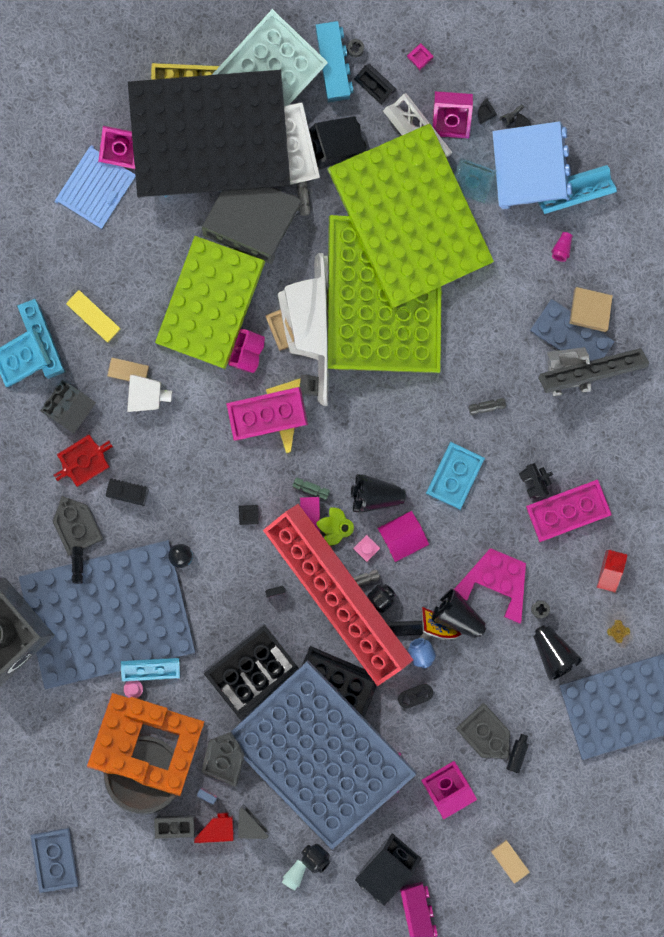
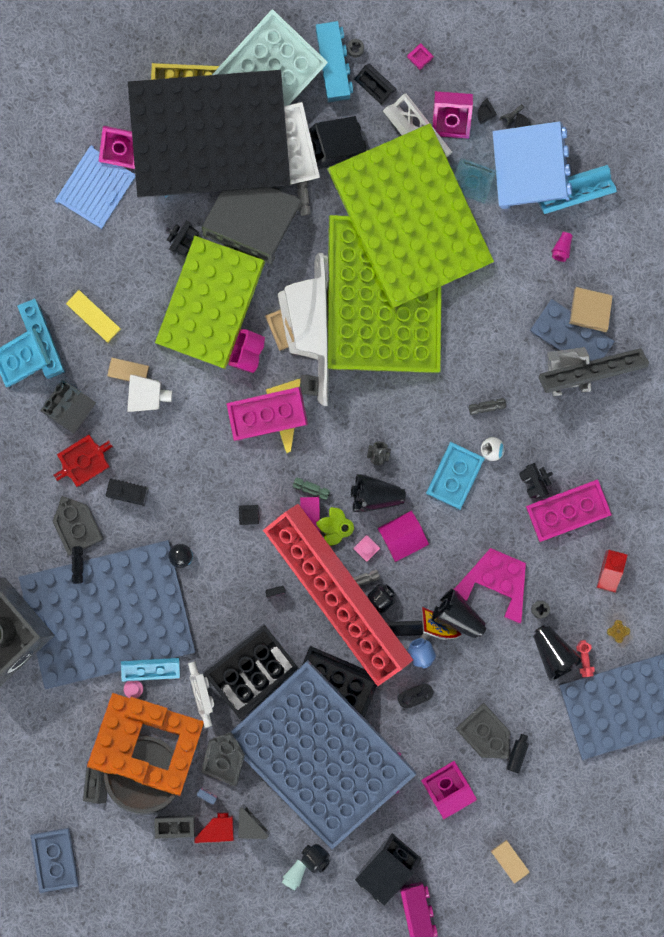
none -> dark grey slope [83,762,107,804]
none -> black hips [166,220,199,257]
none -> white plate [188,661,214,728]
none -> dark grey gear [367,441,391,465]
none -> white piece [481,437,505,461]
none -> coral bar [576,640,595,677]

